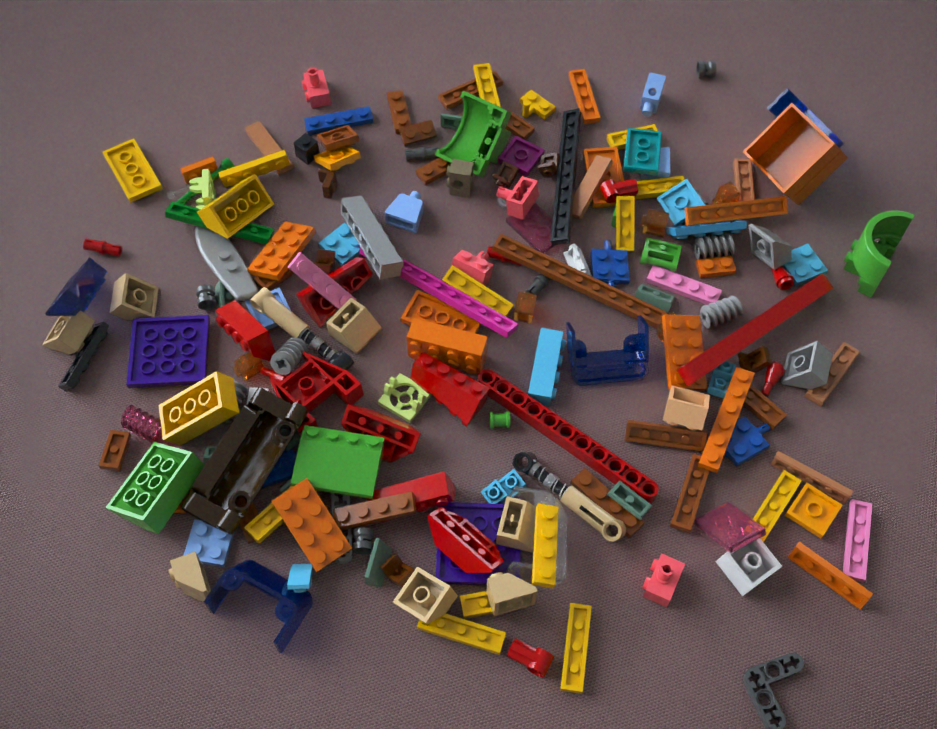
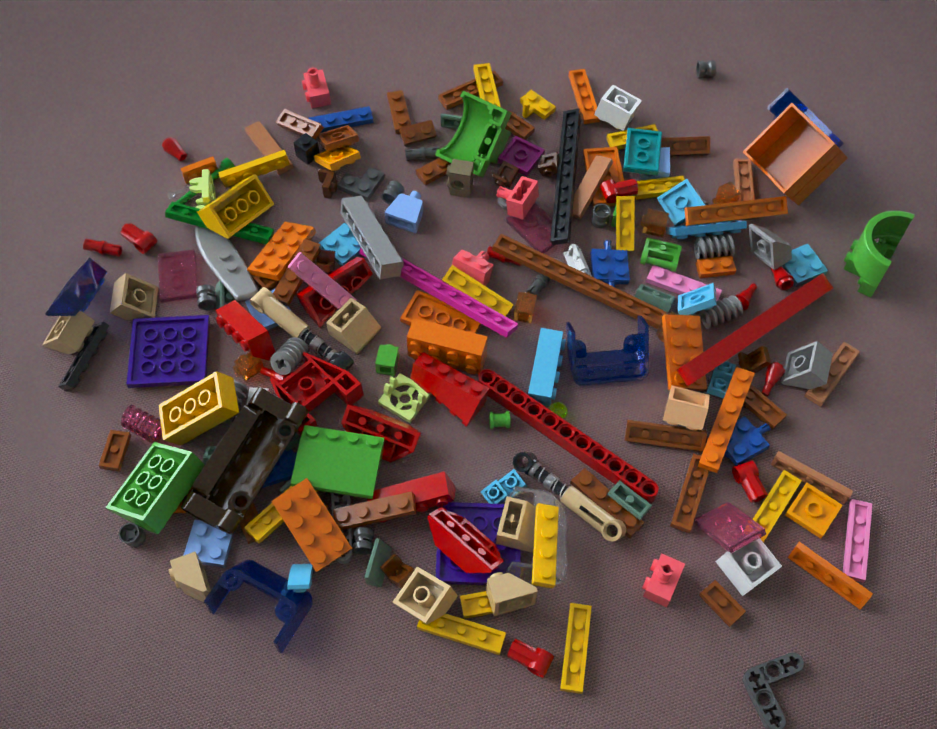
yellow plate [102,138,163,203] -> none
light blue torso [640,72,666,117] -> none
none -> dark grey wheel [118,523,146,548]
none -> red piece [120,223,158,255]
none -> clear pink tile [158,249,198,303]
none -> red cone [162,137,187,161]
none -> dark orange plate [273,239,322,307]
none -> plate [275,109,324,140]
none -> dark grey plate [337,167,385,202]
none -> bright green brick [375,344,400,376]
none -> dark grey wheel [381,181,405,205]
none -> clear neon green plate [549,402,568,419]
none -> dark grey wheel [591,203,611,228]
none -> white brick [594,85,642,131]
none -> dark orange plate [661,136,710,155]
none -> medium azure plate [678,283,717,316]
none -> dark orange plate [699,580,746,627]
none -> red piece [732,461,768,503]
none -> red cone [735,283,758,311]

